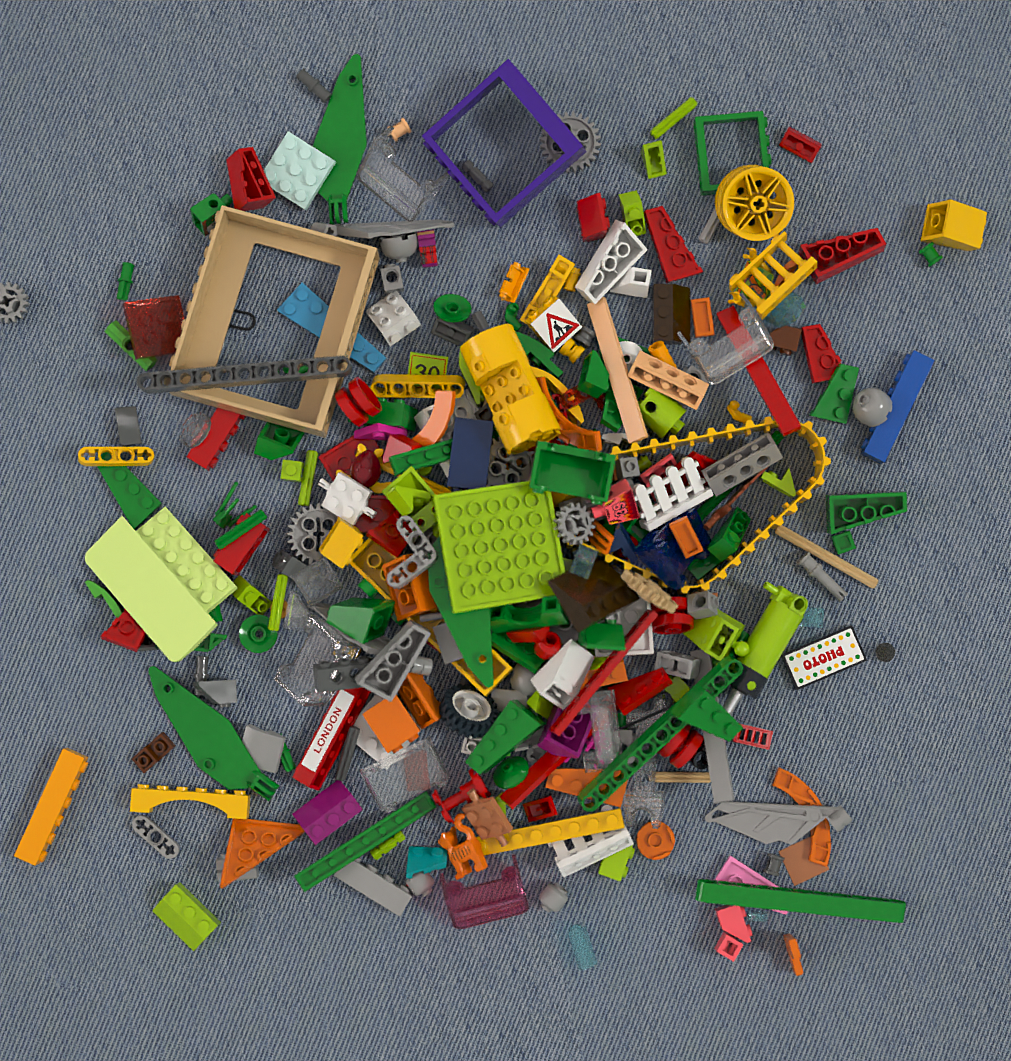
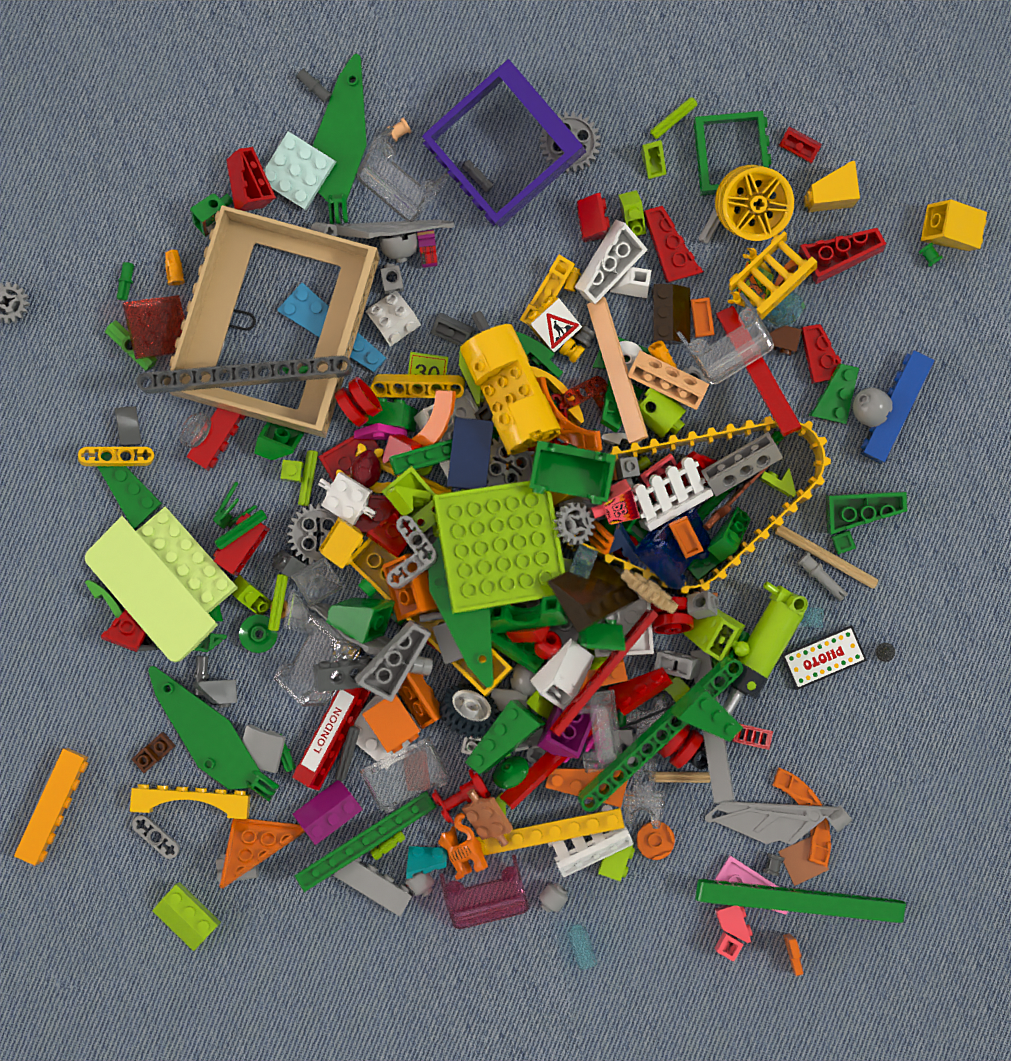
green dish [433,294,471,323] -> none
light orange hinge [499,262,529,303] -> none
green arm [505,303,523,332] -> none
red slope [523,794,558,822] -> none
green slope [577,350,609,398] -> none
yellow arm [727,400,752,423] -> none
clear light blue tile [748,911,768,922] -> none
none -> light orange hinge [165,249,185,286]
none -> yellow slope [804,161,860,212]

